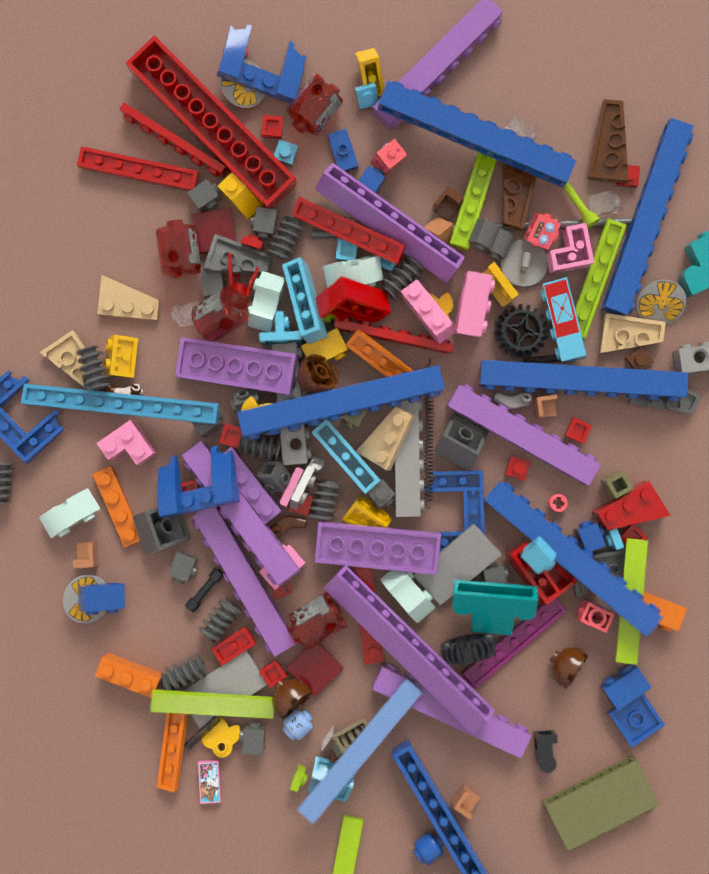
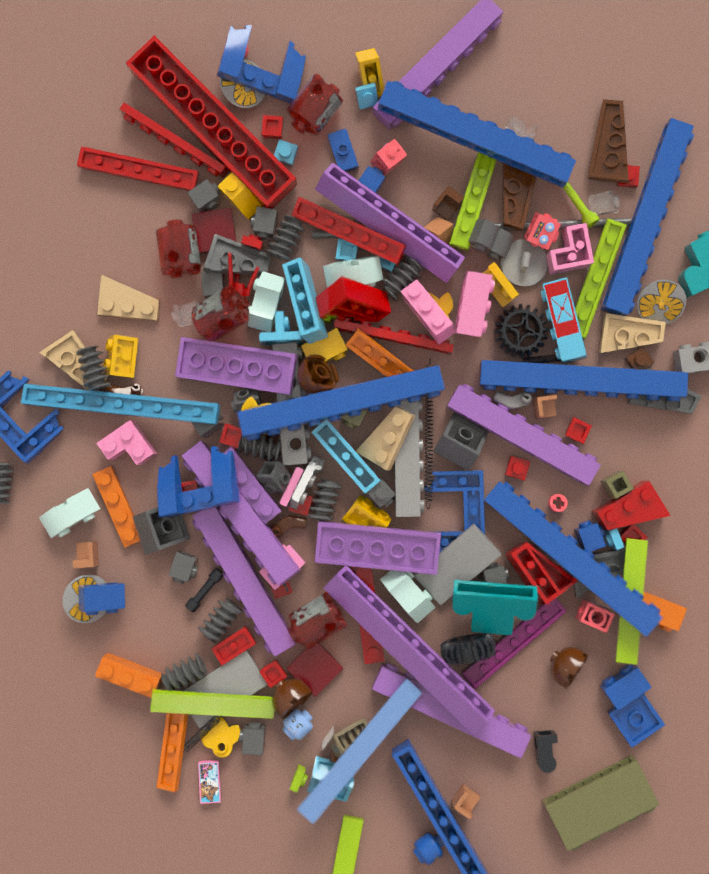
medium azure brick [521,536,556,574] -> none

